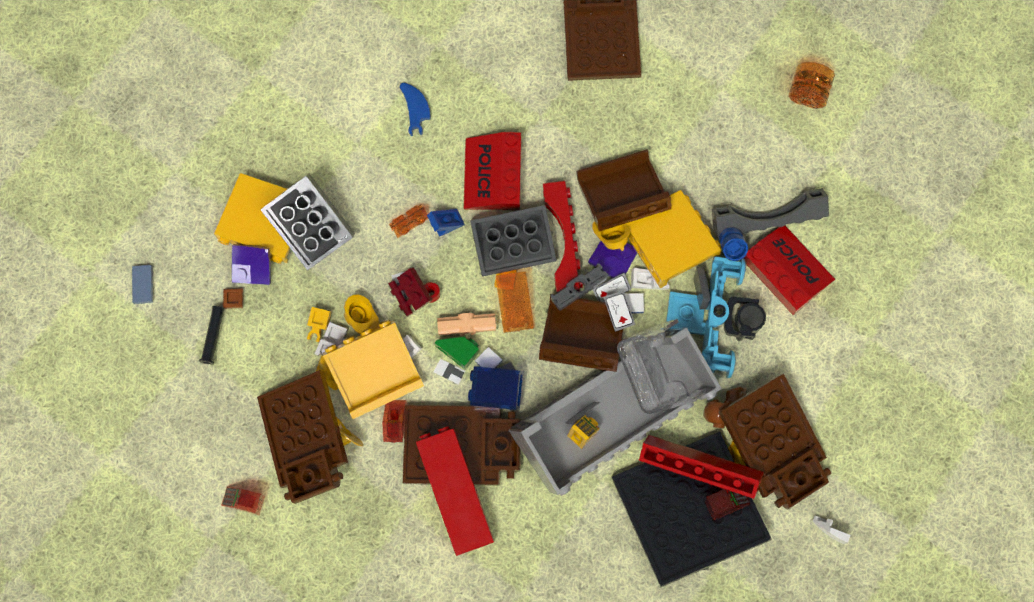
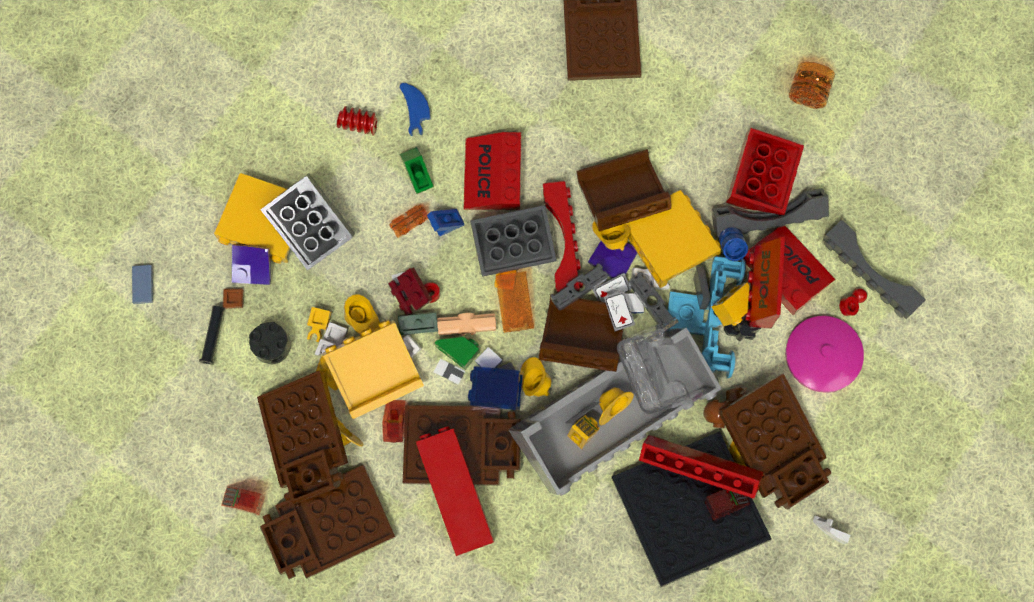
none -> pearl dark grey brick [249,322,291,365]
none -> reddish brown plate [260,465,396,580]
none -> red piece [337,106,377,136]
none -> plate [398,311,438,335]
none -> green slope [399,147,434,194]
none -> yellow piece [519,357,552,397]
none -> yellow piece [599,387,634,426]
none -> dark grey piece [629,272,676,330]
none -> yellow slope [711,283,749,326]
none -> red slope [726,128,804,215]
none -> red slope [745,237,785,329]
none -> dark pink dish [785,316,864,393]
none -> dark grey arch [823,220,926,319]
none -> red plate [839,288,867,316]

